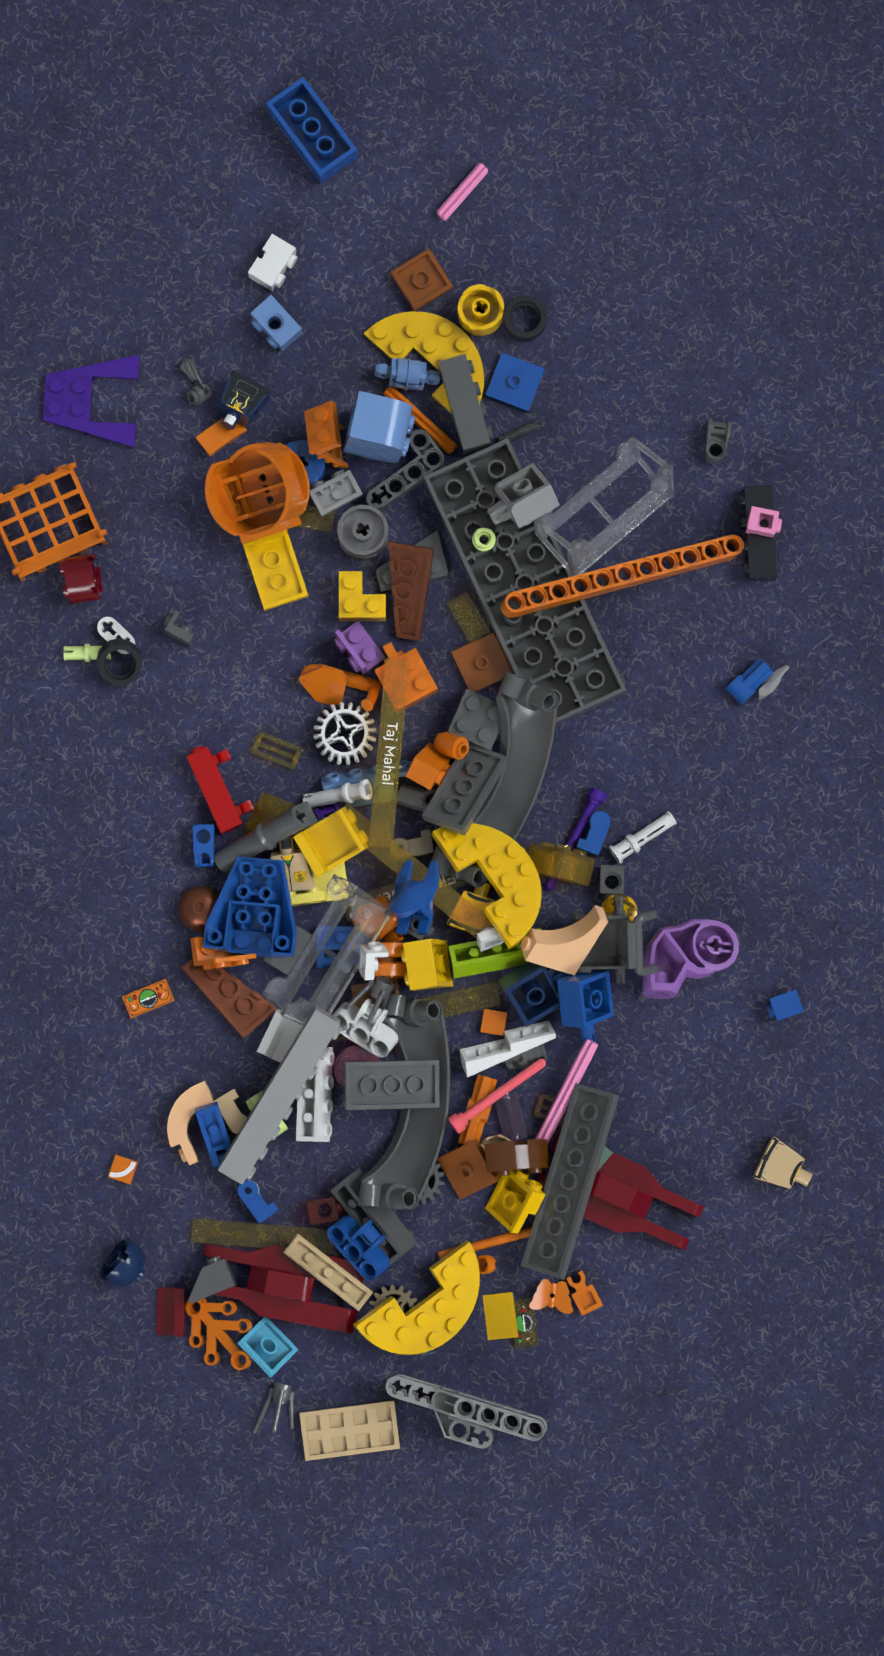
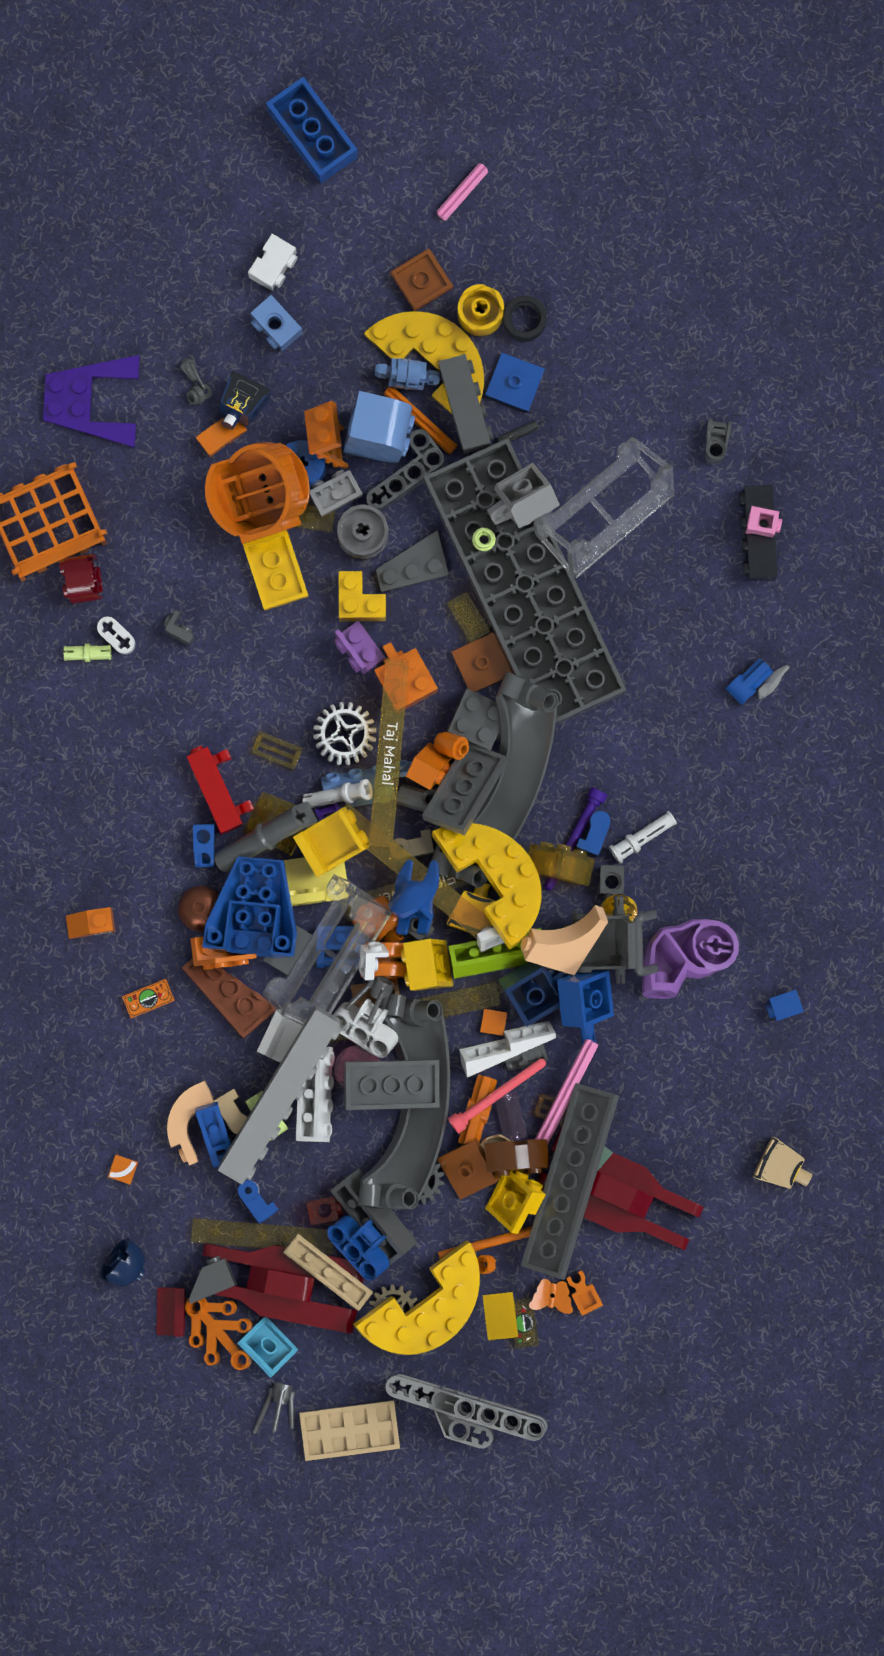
black tyre [97,638,142,686] -> none
tan torso [271,837,314,891] -> none
orange piece [299,664,381,711] -> none
copper wing [387,541,434,641] -> none
orange beam [500,535,744,618] -> none
none -> orange slope [66,907,116,939]

